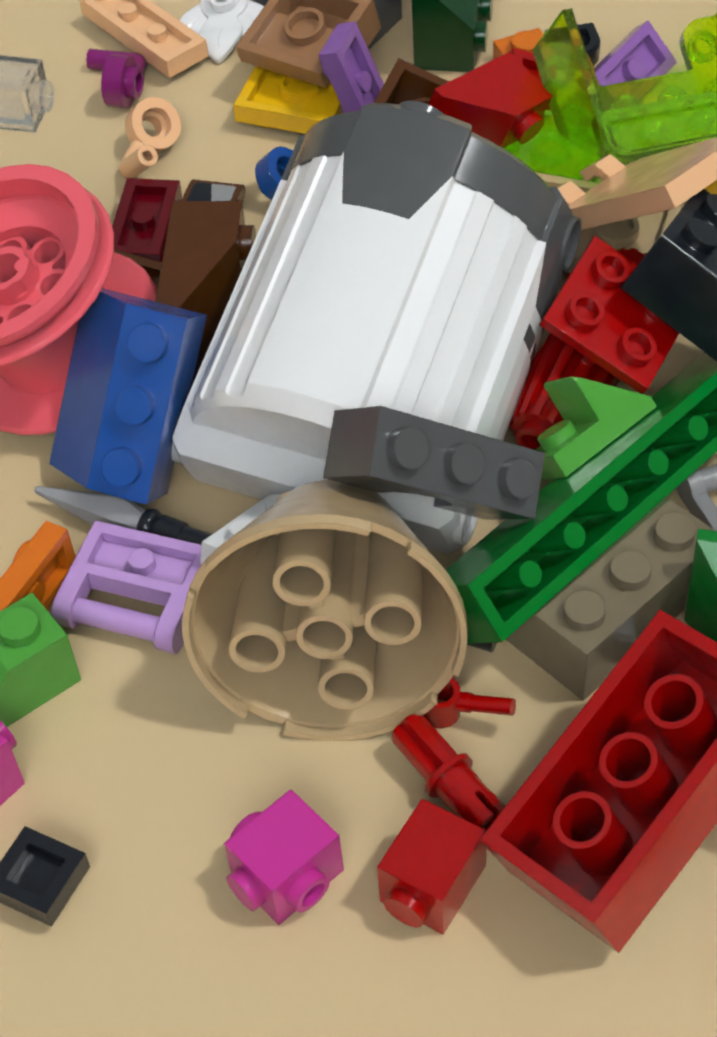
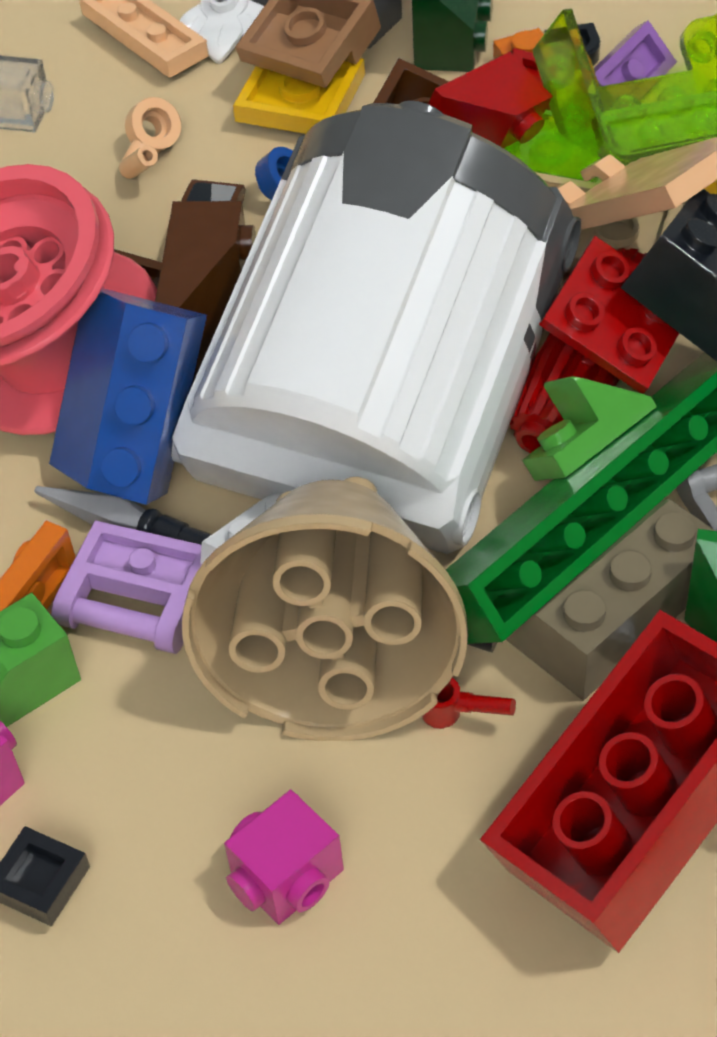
magenta plate [86,49,147,108] -> none
dark red plate [112,178,182,262] -> none
medium lavender plate [318,21,384,113] -> none
dark grey arch [323,406,545,520] -> none
red brick [377,798,486,935] -> none
red axle [391,714,506,831] -> none

